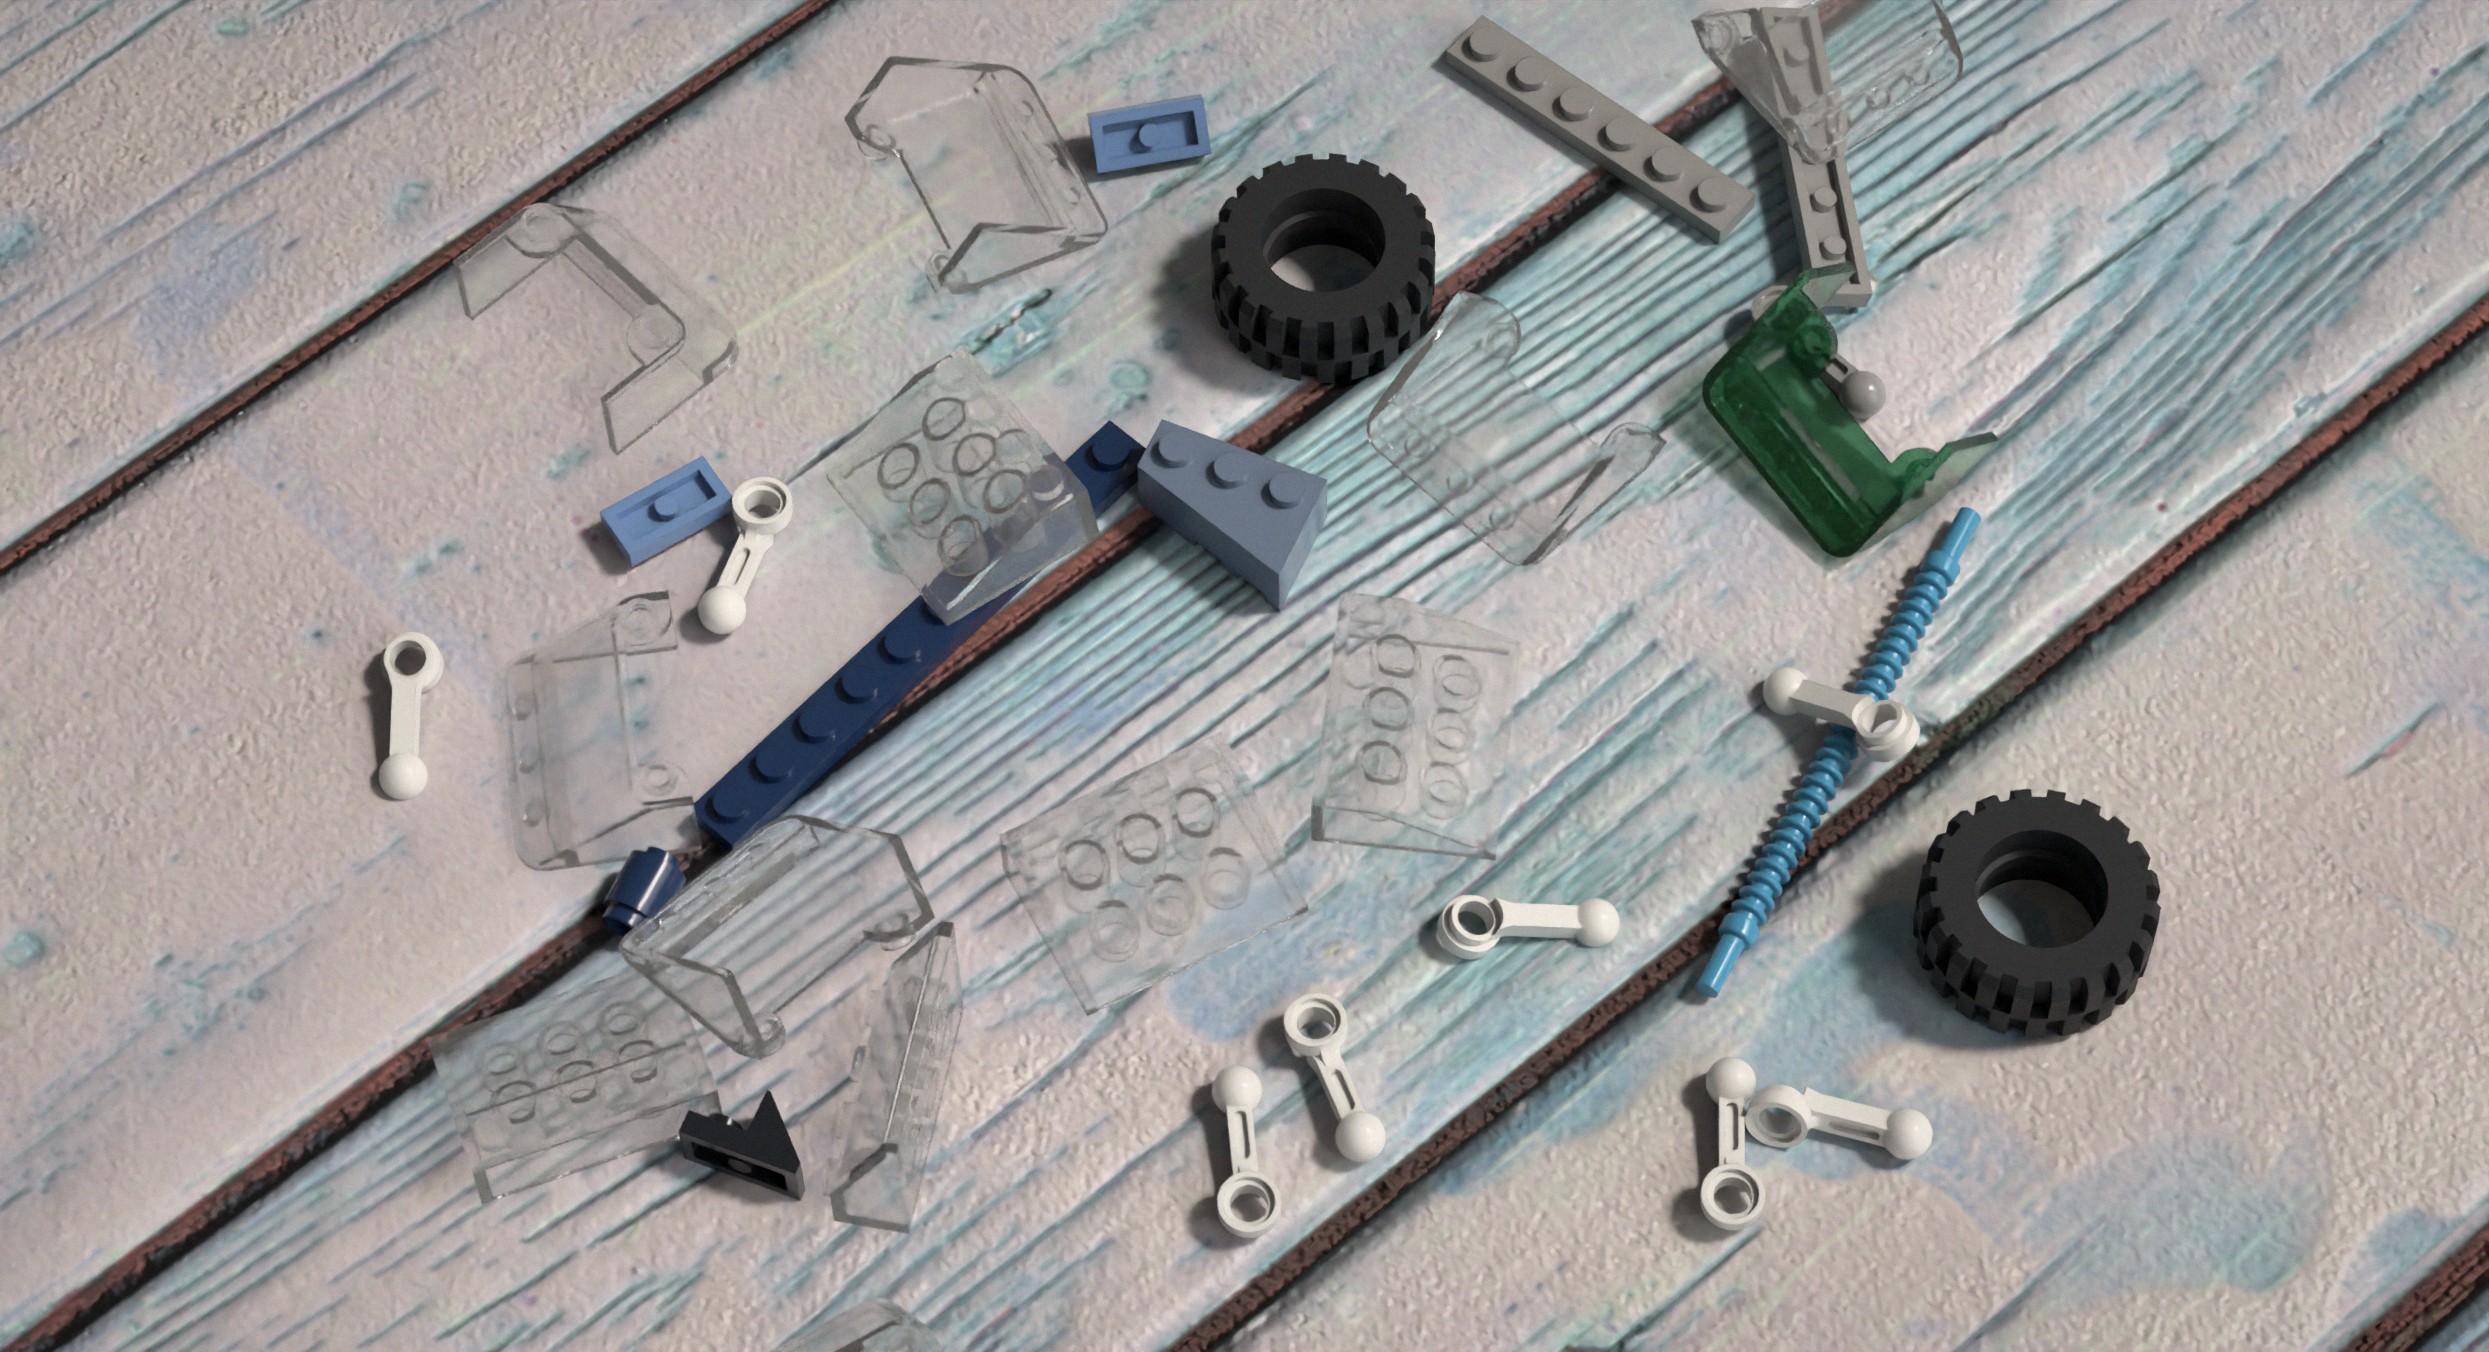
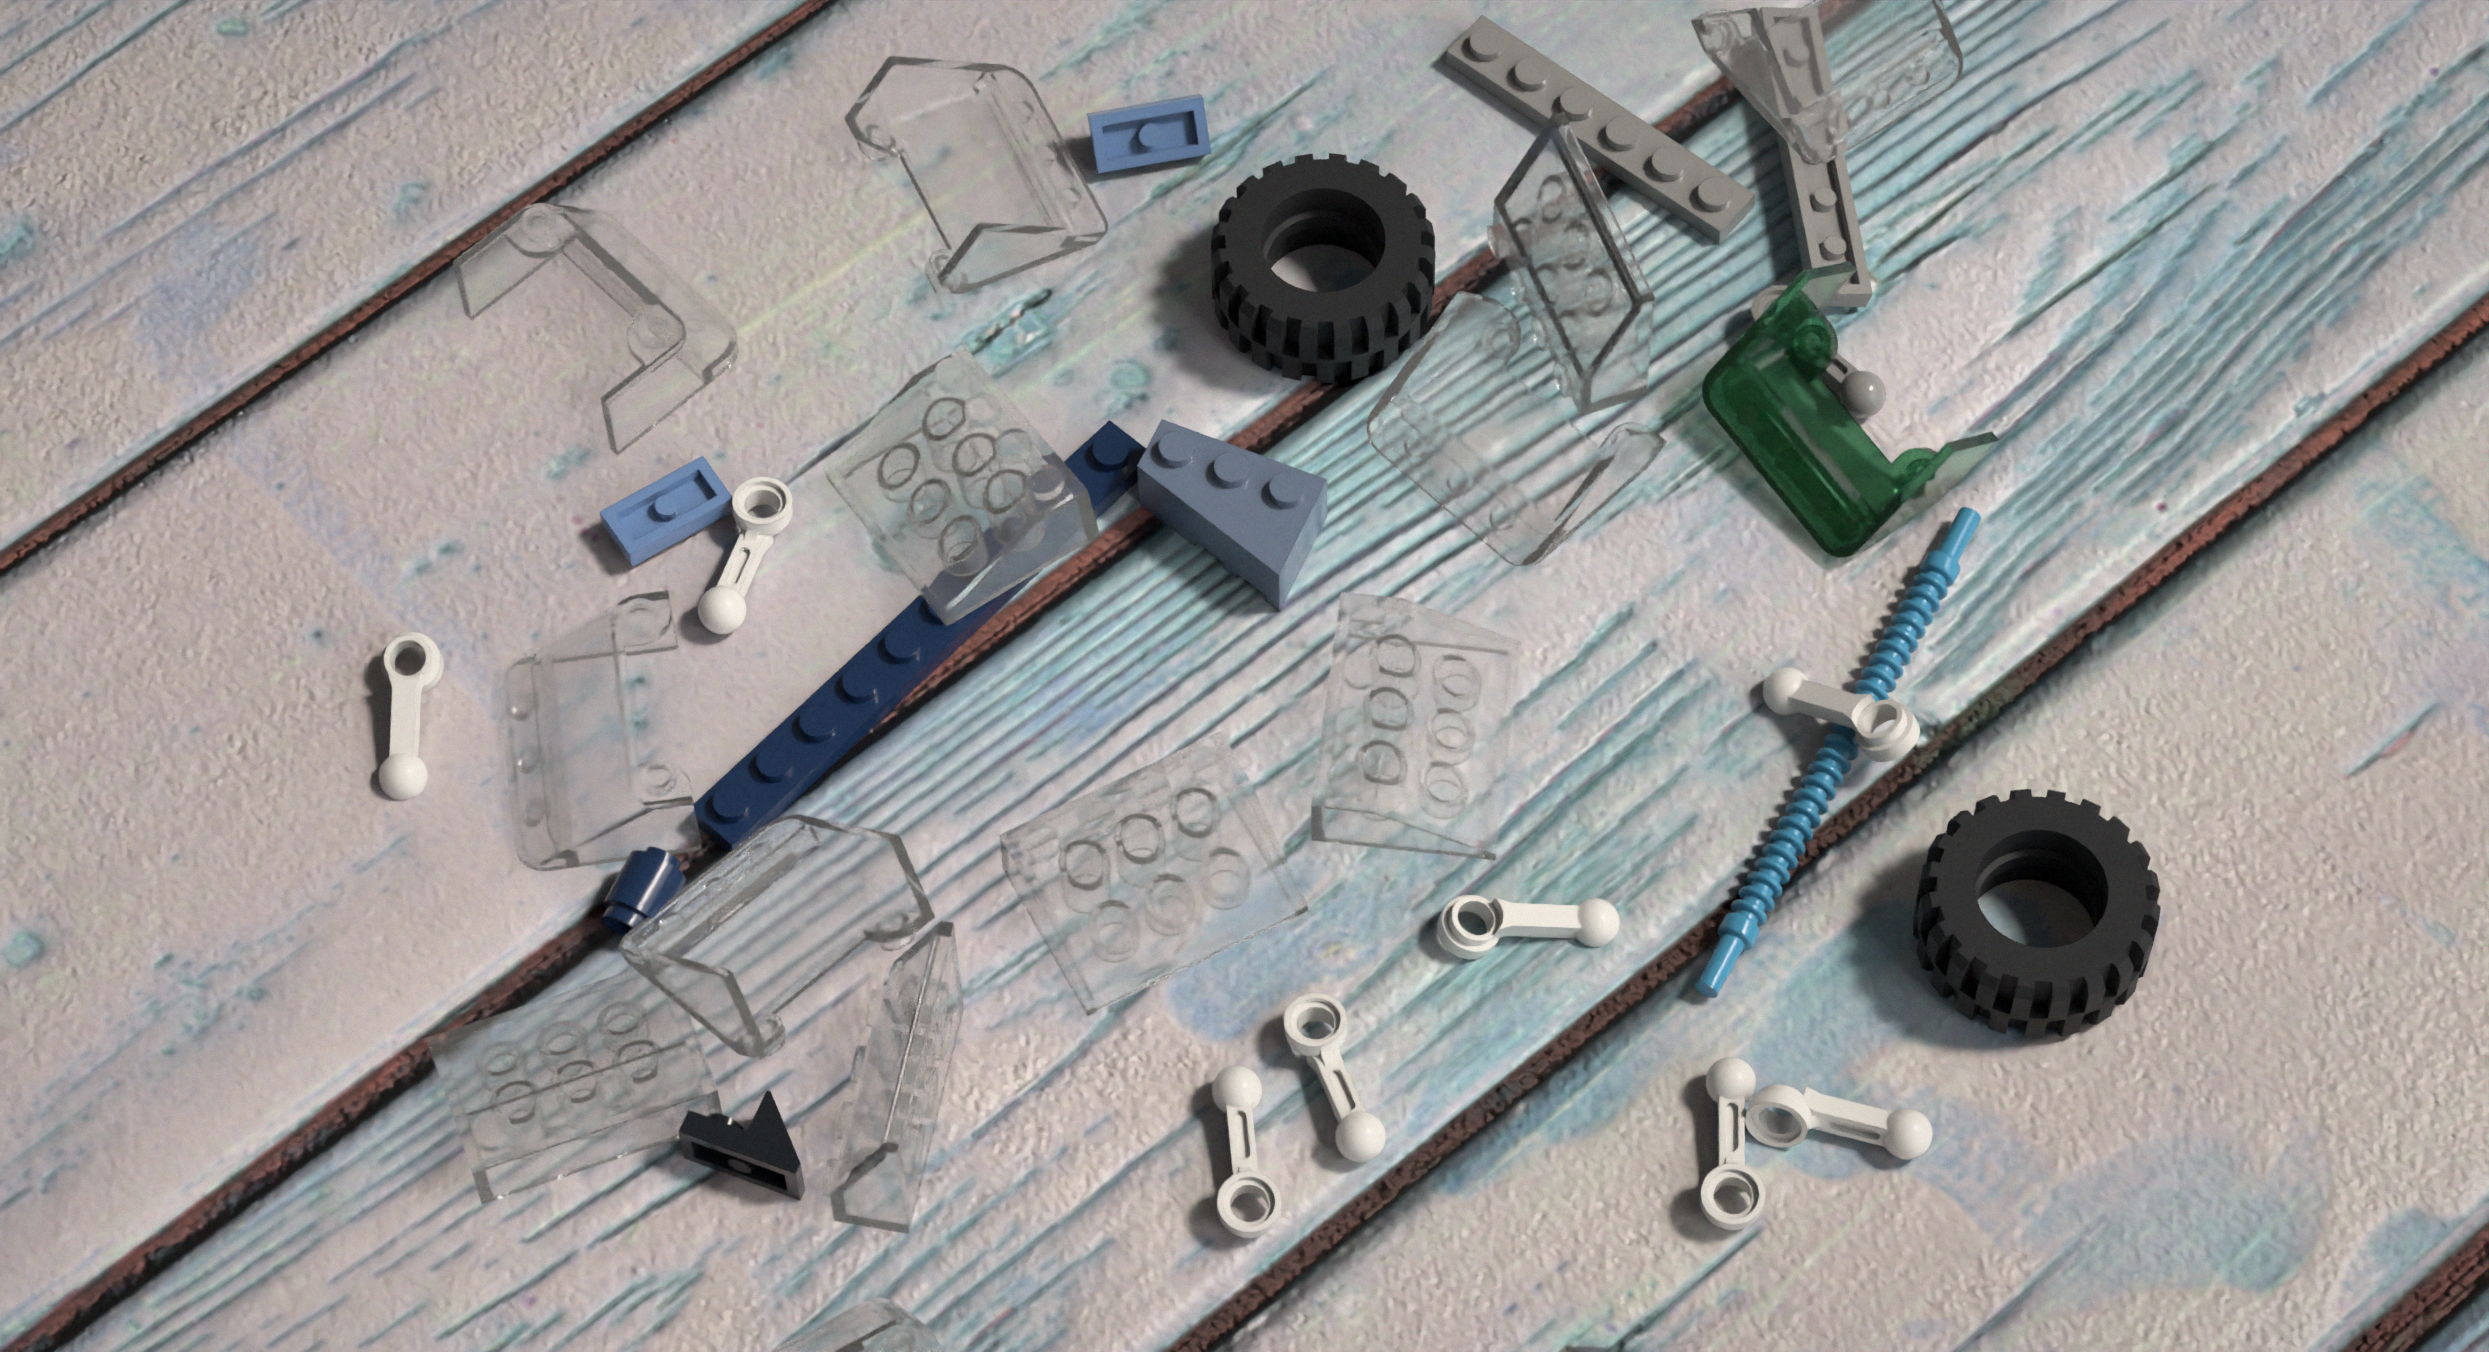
none -> clear slope [1487,112,1655,417]

